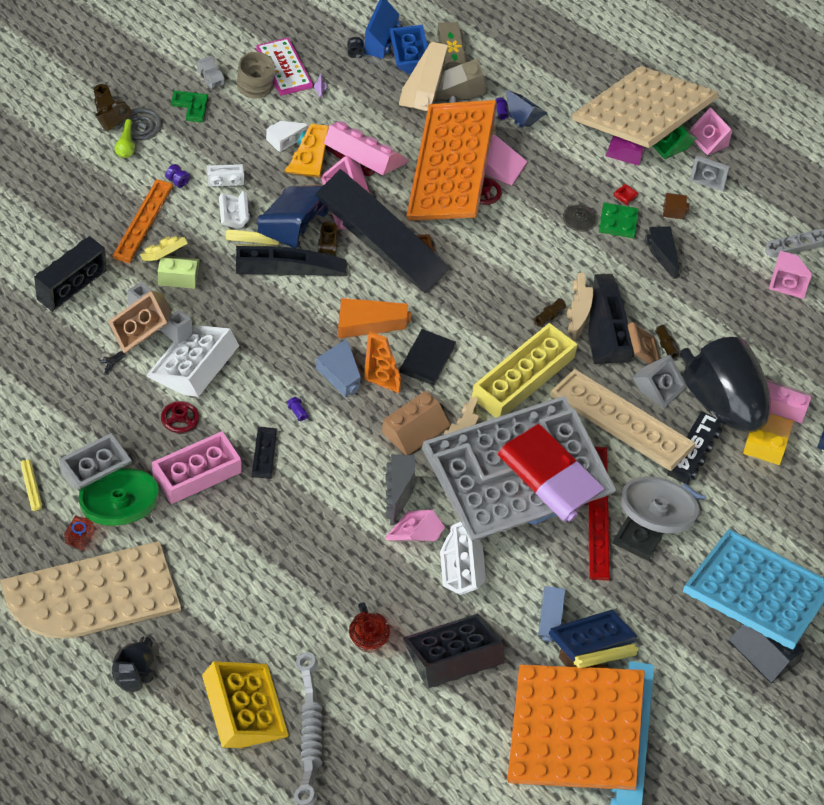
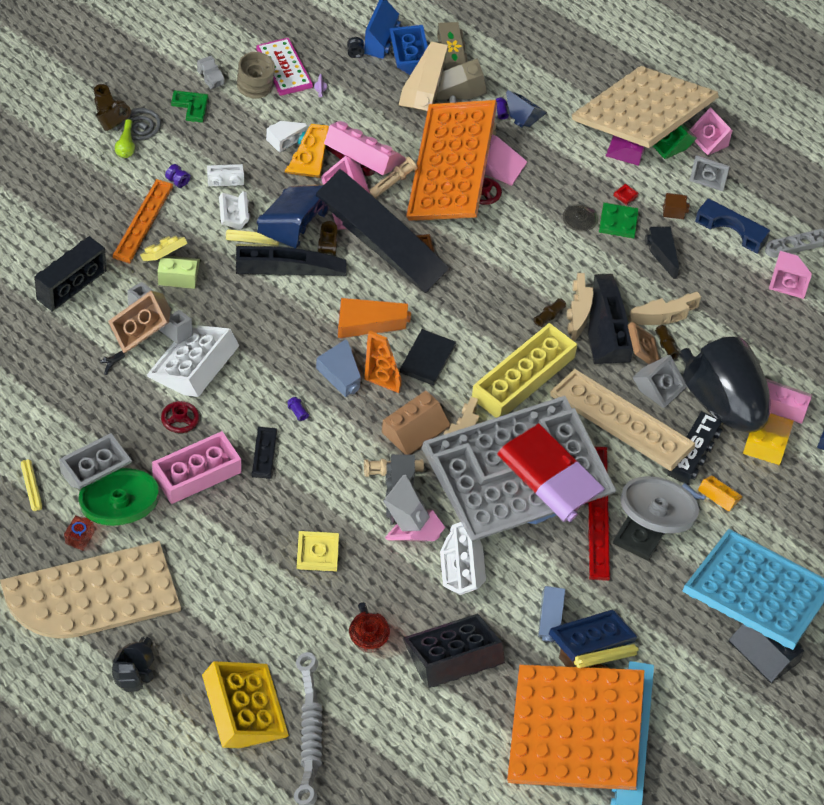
none -> light yellow plate [297,531,339,571]
none -> tan pin [364,459,424,477]
none -> tan pin [369,157,418,199]
none -> light grey slope [383,475,430,531]
none -> tan slope [628,292,701,325]
none -> dark blue arch [695,198,770,254]
none -> light orange slope [698,475,742,511]

